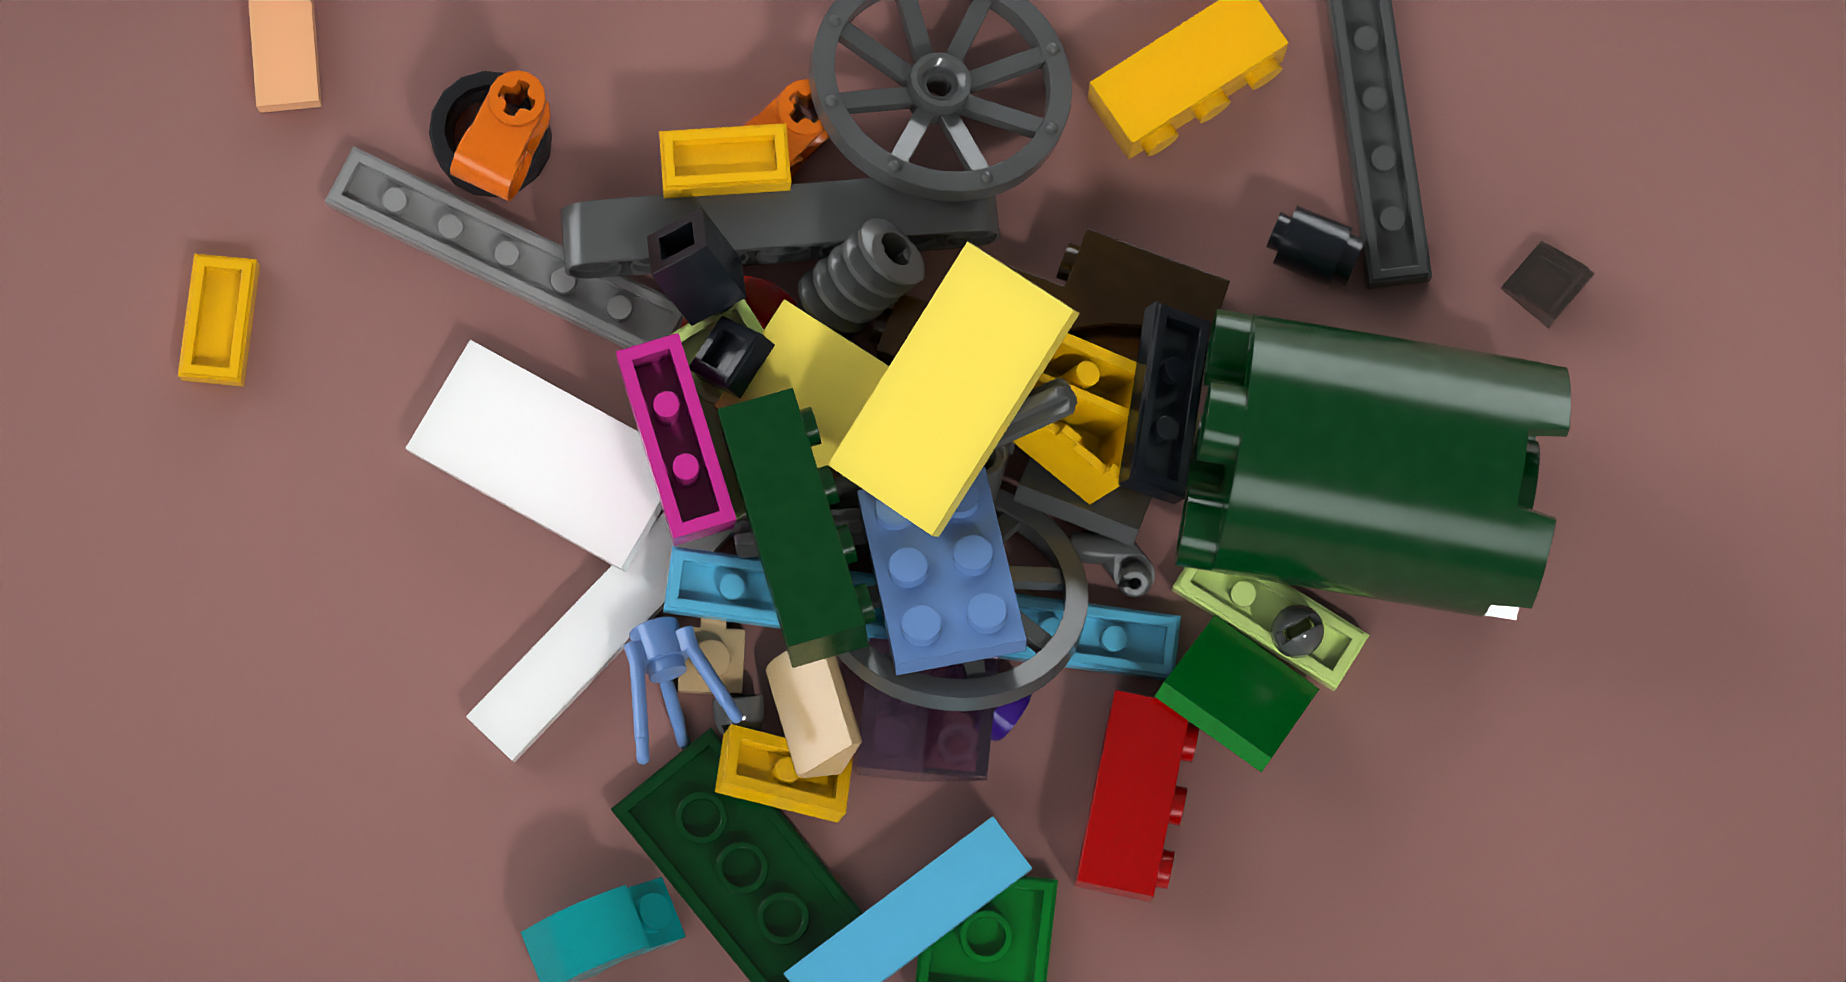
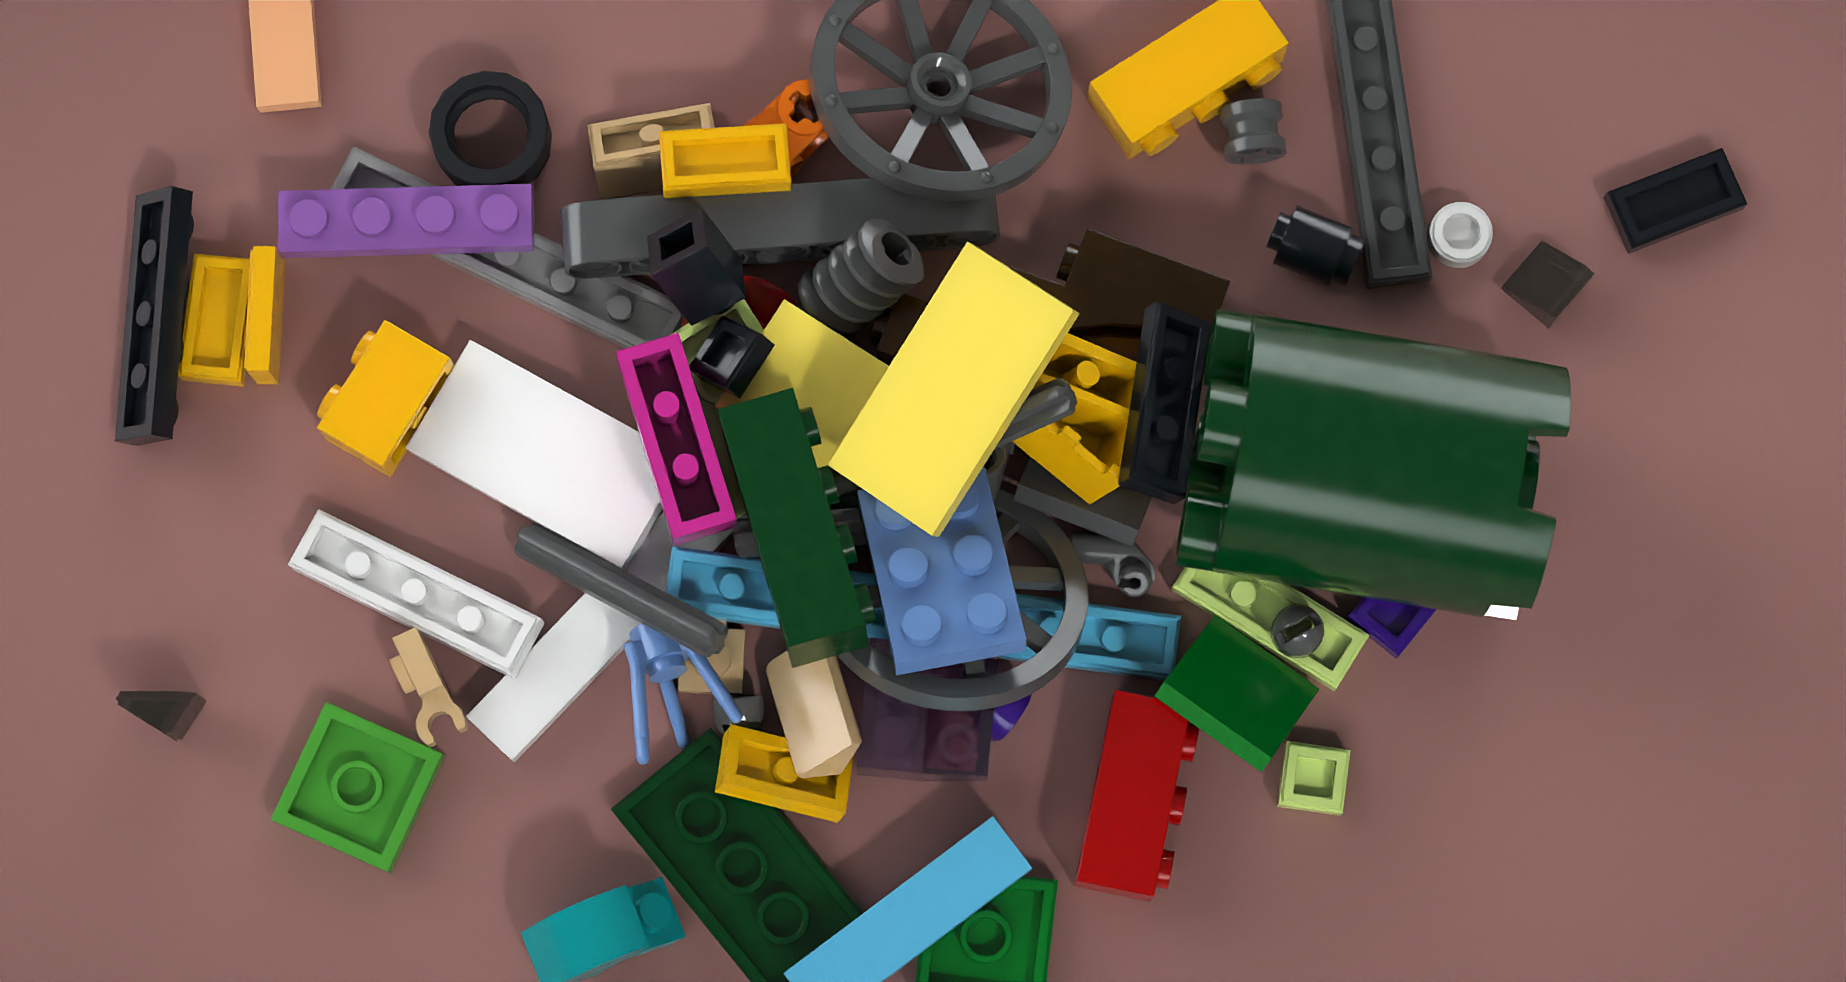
orange piece [450,70,551,202] -> none
none -> black plate [115,186,194,446]
none -> clear smoke slope [116,691,206,741]
none -> yellow tile [244,246,285,385]
none -> bright green tile [270,702,446,874]
none -> medium lavender plate [278,184,535,258]
none -> white tile [288,509,545,679]
none -> yellow brick [317,320,454,478]
none -> tan plate [389,627,468,748]
none -> dark grey axle [513,524,728,657]
none -> tan slope [587,103,715,199]
none -> dark grey wheel [1219,98,1287,165]
none -> yellowish green tile [1277,741,1351,816]
none -> dark purple tile [1346,597,1436,659]
none -> white tile [1427,202,1493,268]
none -> black tile [1604,148,1747,254]

